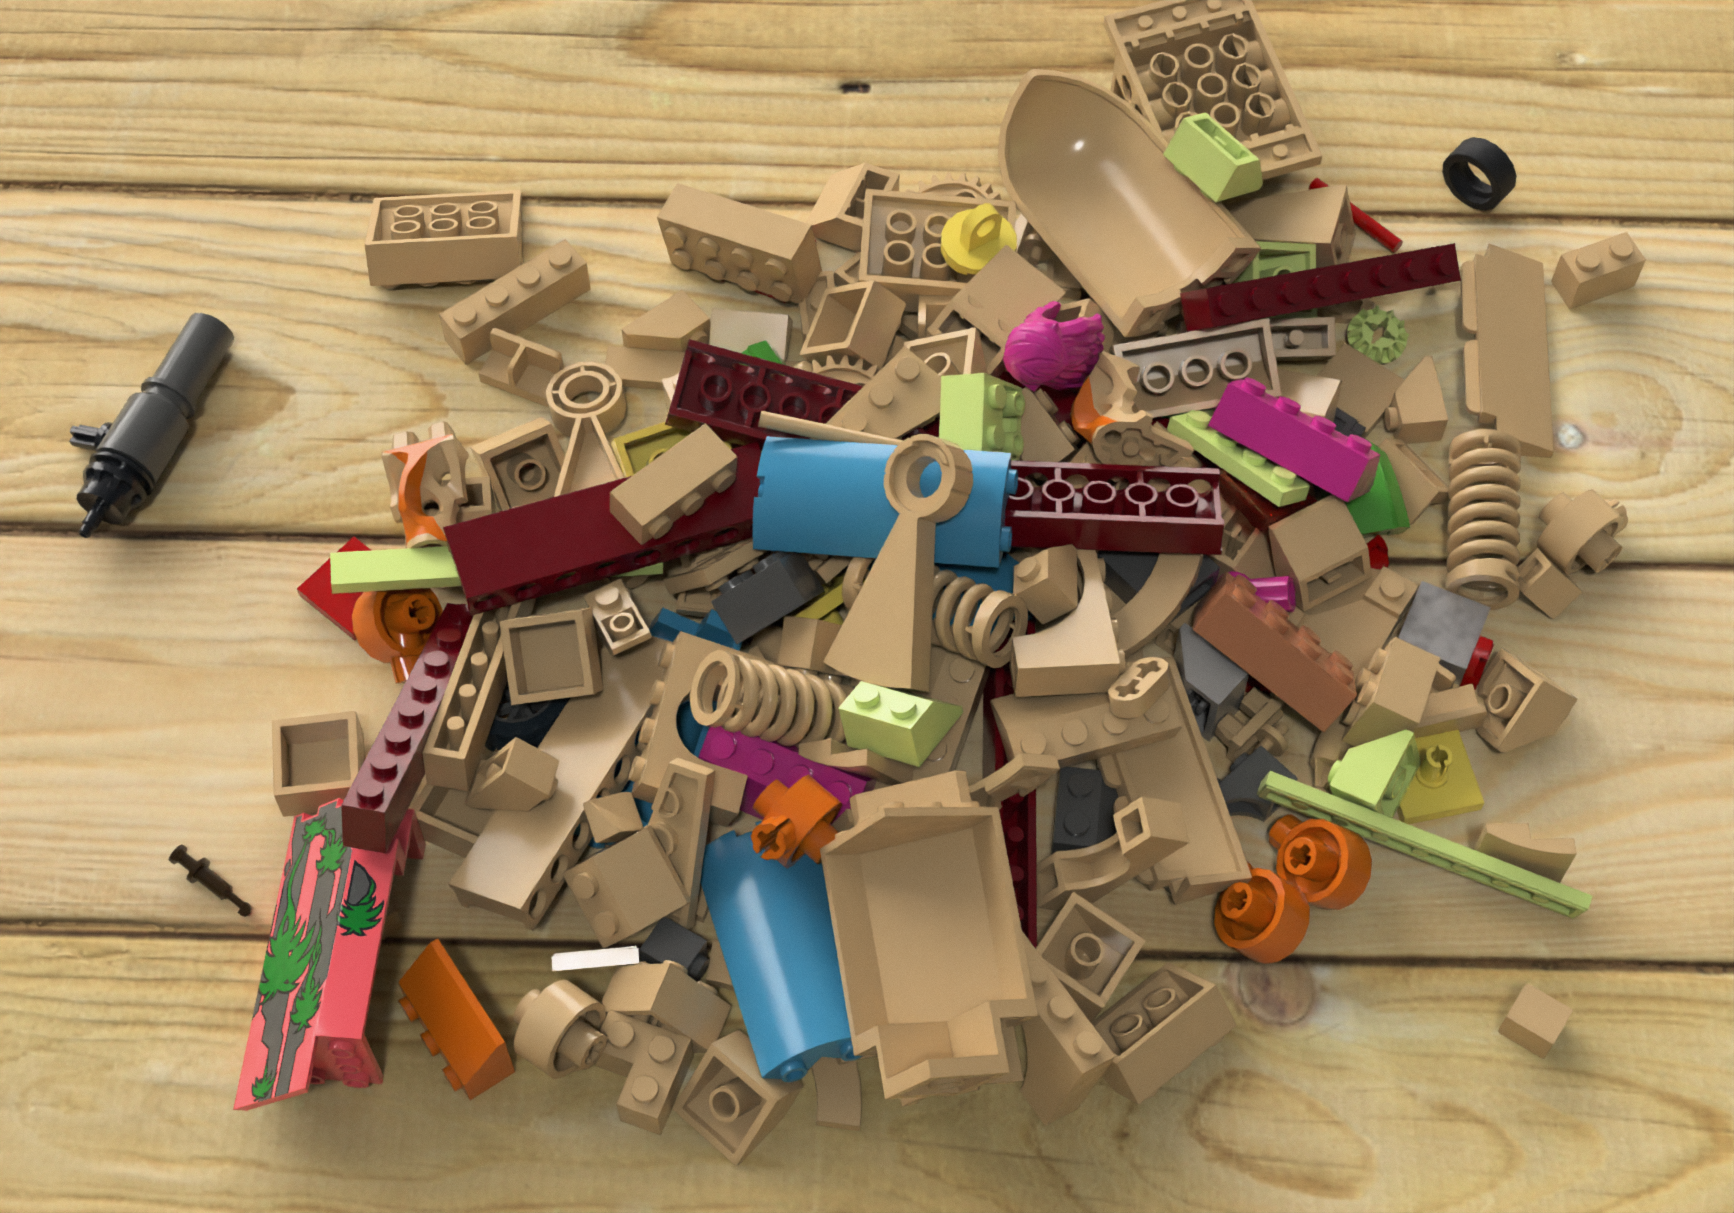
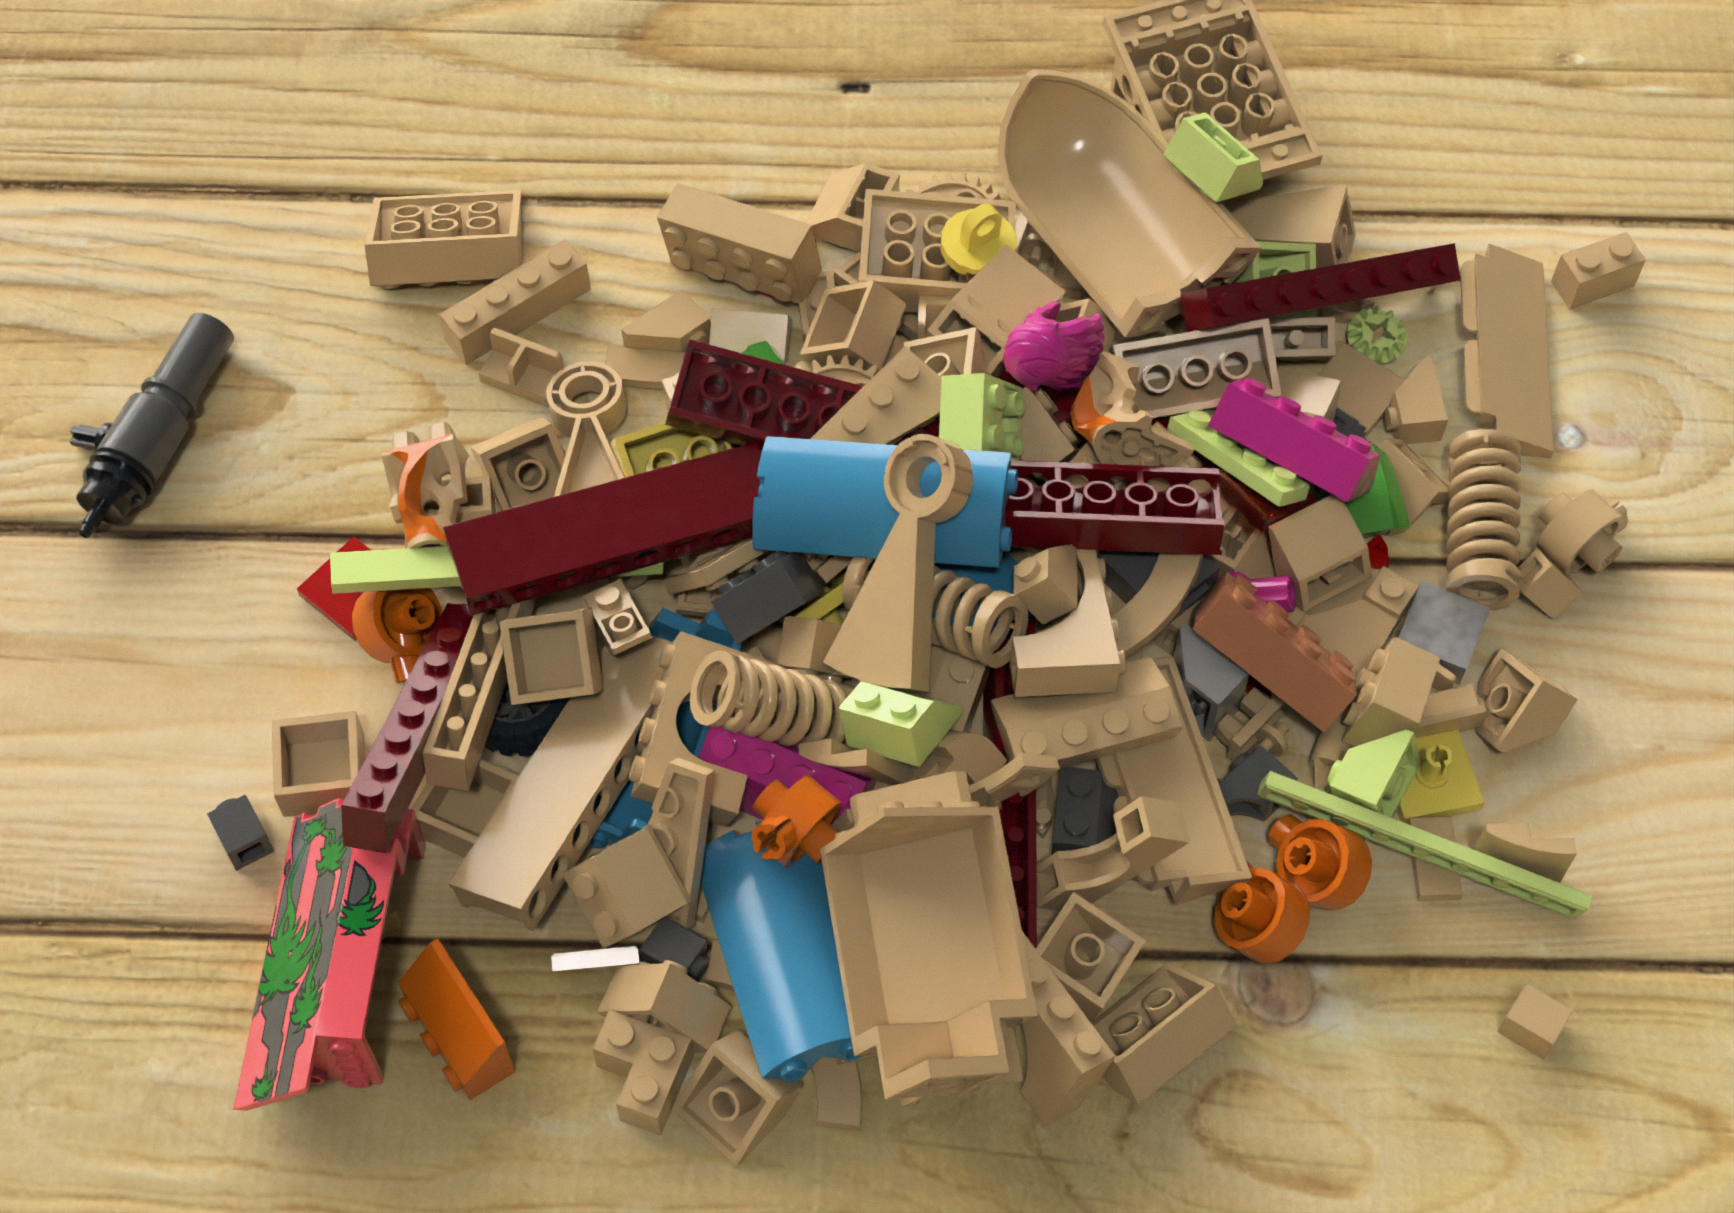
dark brown piece [169,844,252,917] -> none
tan slope [464,737,560,811] -> none
tan piece [513,979,607,1080] -> none
tan slope [583,792,643,843] -> none
tan brick [610,423,738,545] -> none
tan bar [758,411,903,445] -> none
tan beam [1108,657,1170,719] -> none
red bar [1309,178,1403,253] -> none
black tyre [1442,137,1517,211] -> none
red tile [1459,635,1494,690] -> none
none -> dark grey brick [207,794,274,871]
none -> tan brick [909,729,1007,785]
none -> tan bar [1036,777,1055,839]
none -> tan tile [1407,817,1463,901]

